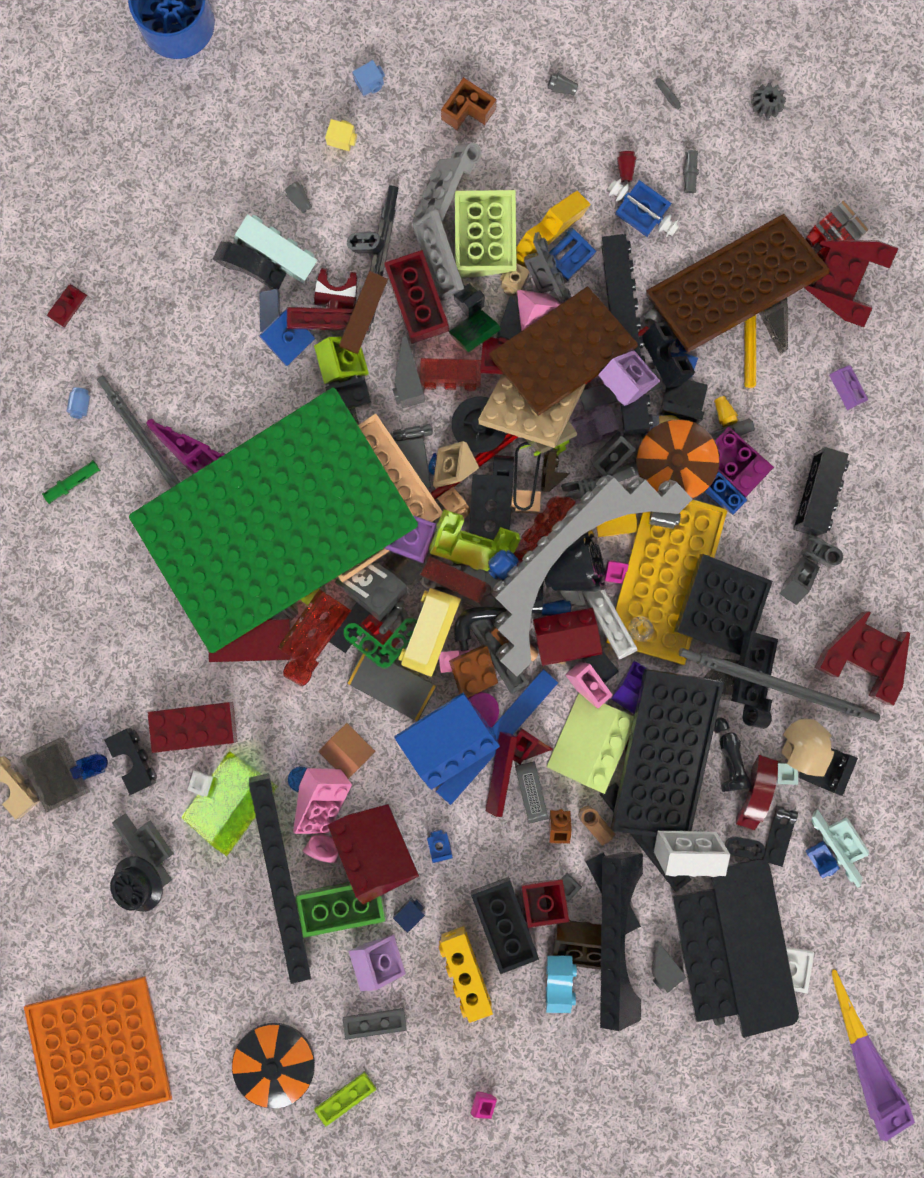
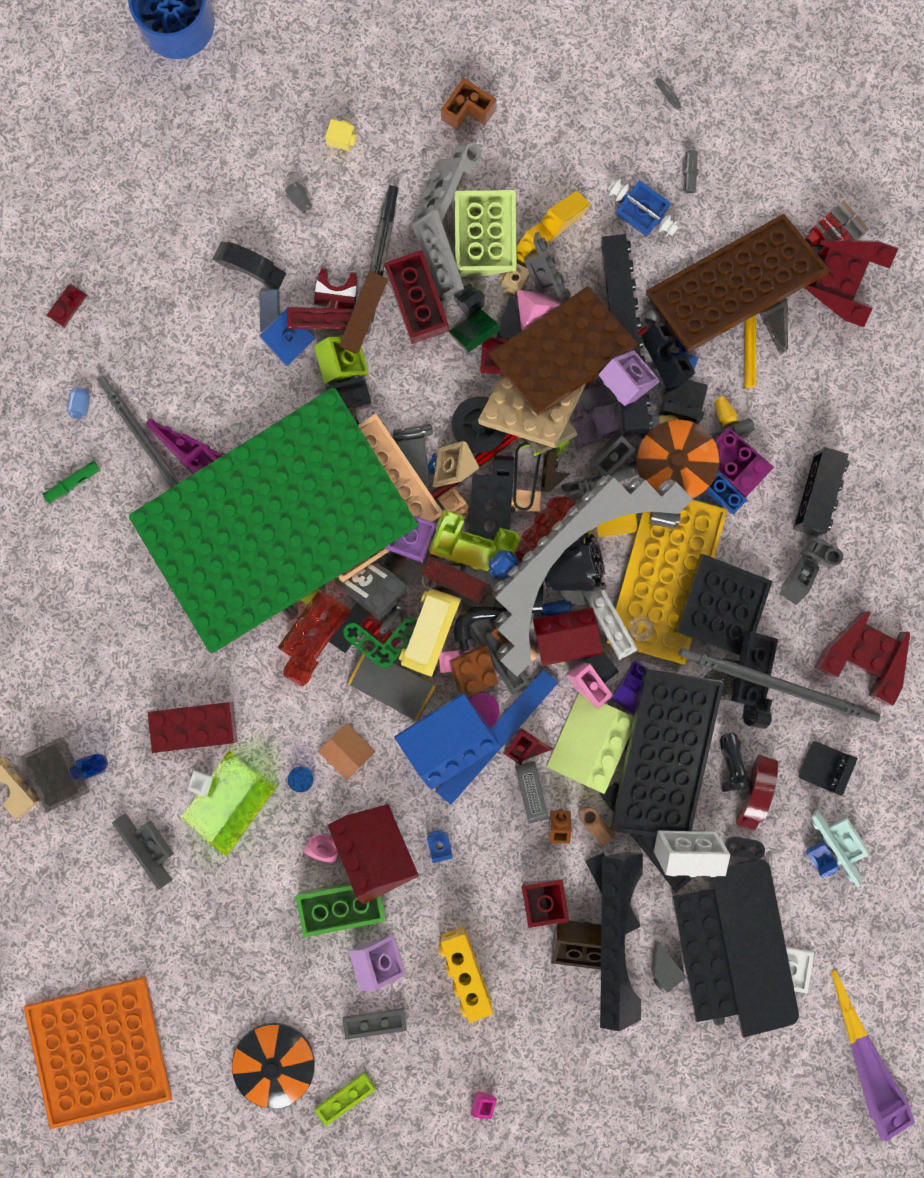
black arch [104,728,157,795] -> none
black wheel [110,856,163,912] -> none
dark red tile [208,619,291,662] -> none
light aqua wedge [233,214,317,283] -> none
black brick [249,773,311,984] -> none
bright pink slope [293,768,352,834] -> none
black beam [347,232,384,254] -> none
medium blue brick [352,60,385,96] -> none
dark grey slope [392,336,425,409] -> none
dark blue brick [393,898,426,933] -> none
clear red brick [420,358,481,391] -> none
black brick [471,877,539,974] -> none
dark red tile [485,732,517,817] -> none
medium azure brick [546,956,577,1013] -> none
dark grey cone [547,72,578,95] -> none
blue plate [549,228,596,281] -> none
dark grey tile [561,873,582,902] -> none
dark pink plate [604,560,629,584] -> none
dark red cone [617,151,637,182] -> none
black hinge [714,717,730,734] -> none
dark grey gear [751,82,786,119] -> none
black plate [762,806,798,867] -> none
light aqua plate [776,763,798,785] -> none
tan brick [781,719,834,776] -> none
medium lavender slope [829,365,868,410] -> none

